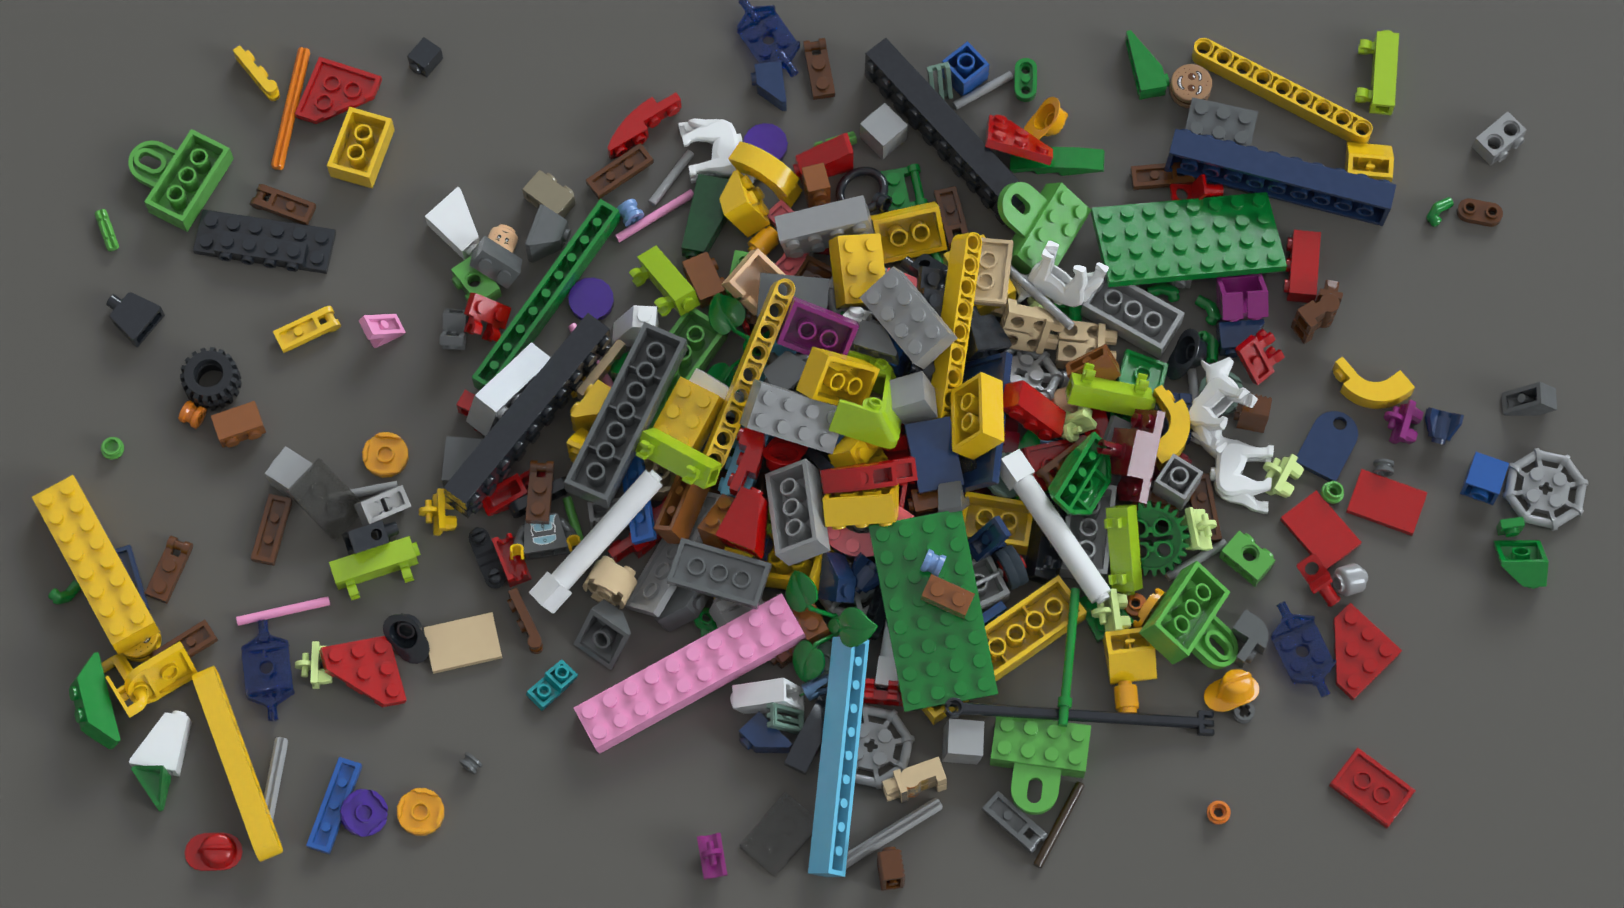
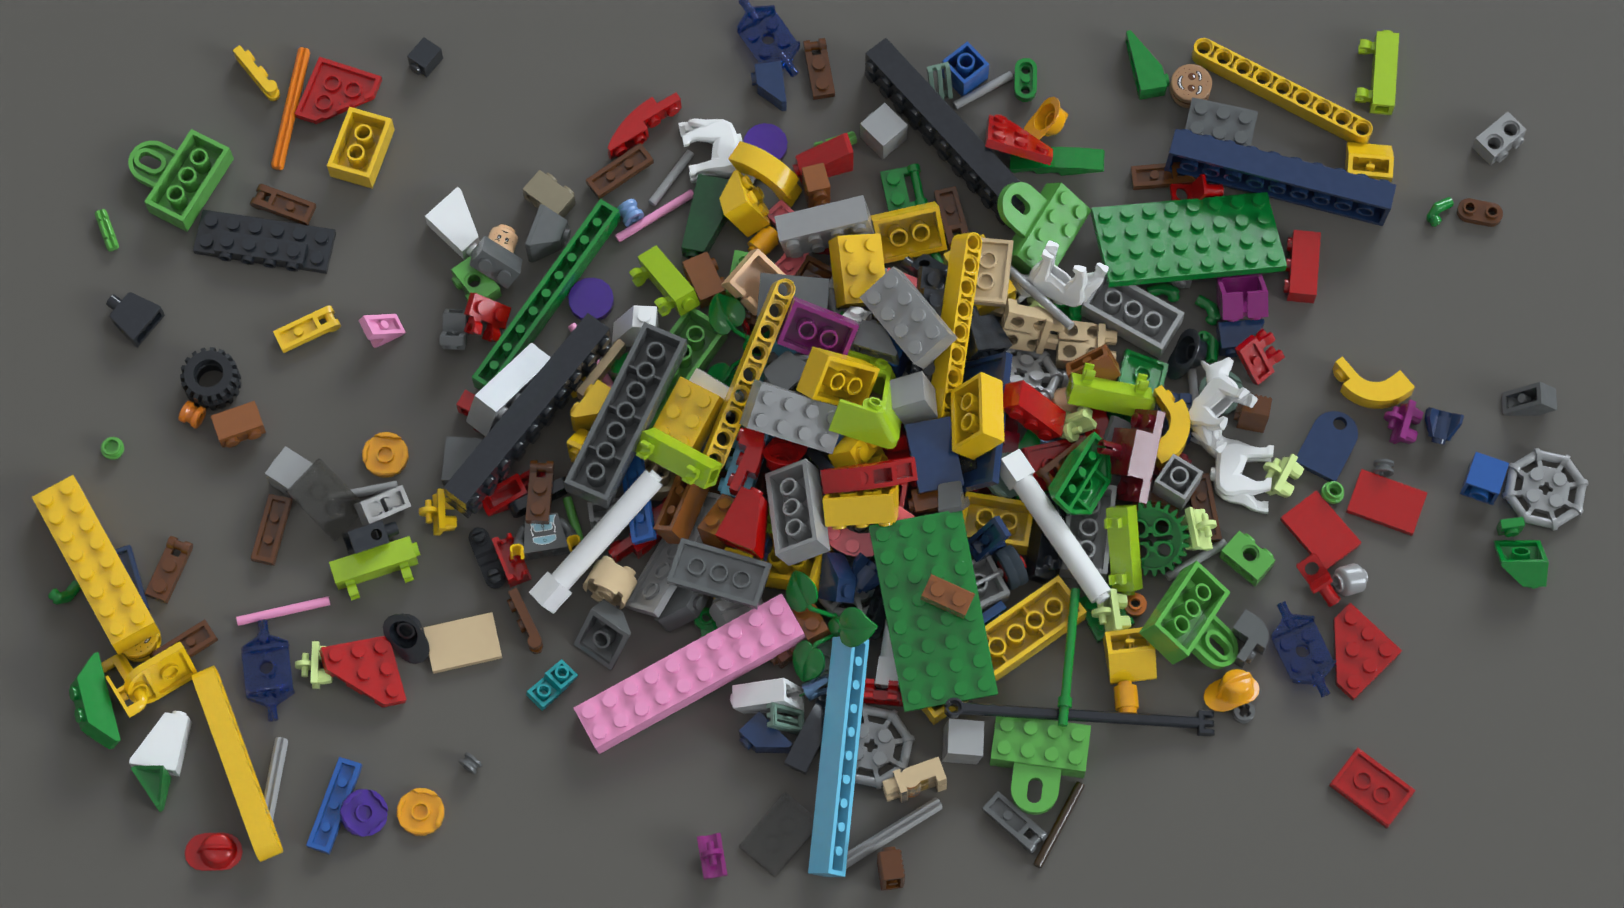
black piece [836,167,892,213] -> none
medium blue wheel [920,549,947,577] -> none
light orange tile [1133,588,1166,628] -> none
orange plate [1206,801,1231,825] -> none
reddish brown hips [1291,280,1343,344] -> none

